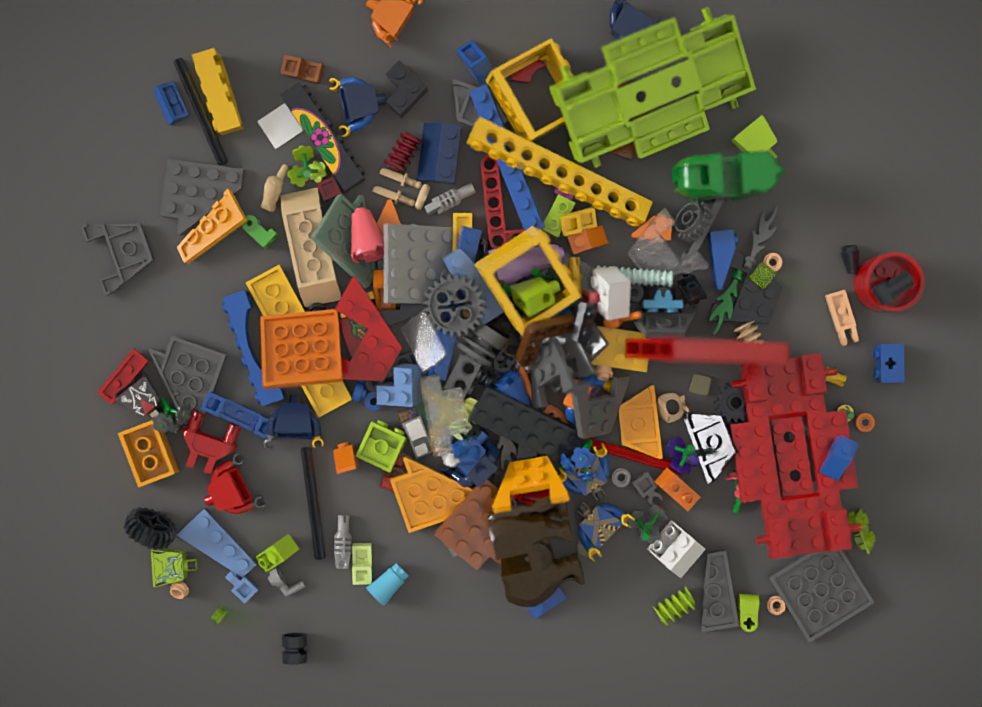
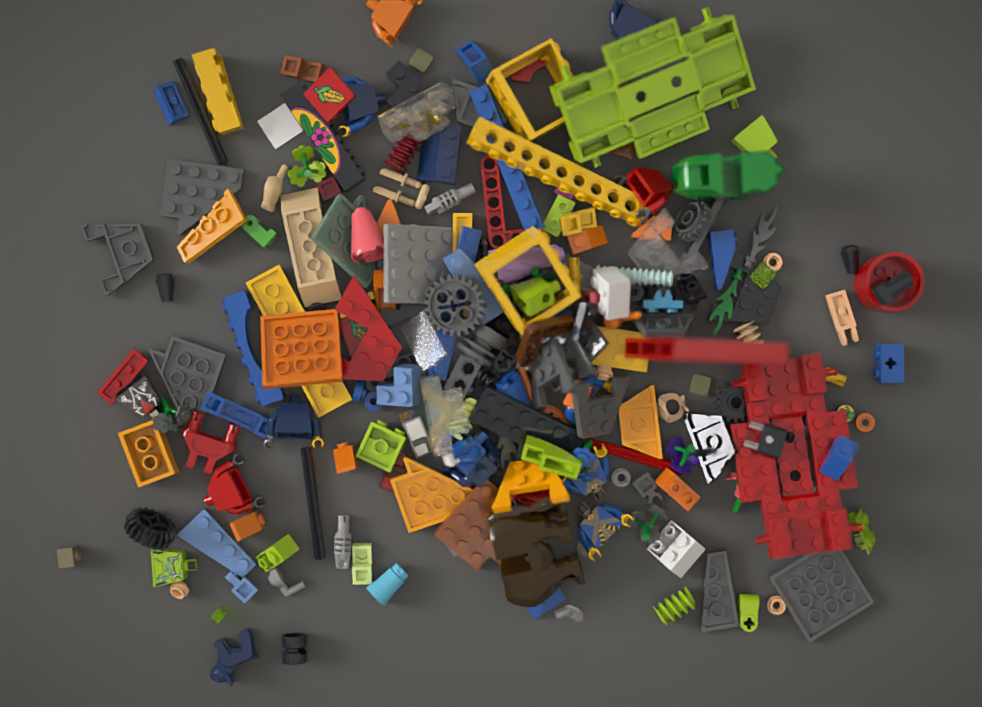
none -> dark tan plate [57,545,81,569]
none -> black cone [155,273,175,302]
none -> dark blue animal [210,628,259,686]
none -> orange slope [230,510,266,542]
none -> red tile [303,67,357,123]
none -> clear piece [377,81,457,143]
none -> olive piece [409,48,433,73]
none -> lime slope [521,435,582,479]
none -> clear arm [554,605,583,622]
none -> red torso [613,167,674,224]
none -> black piece [743,421,787,459]

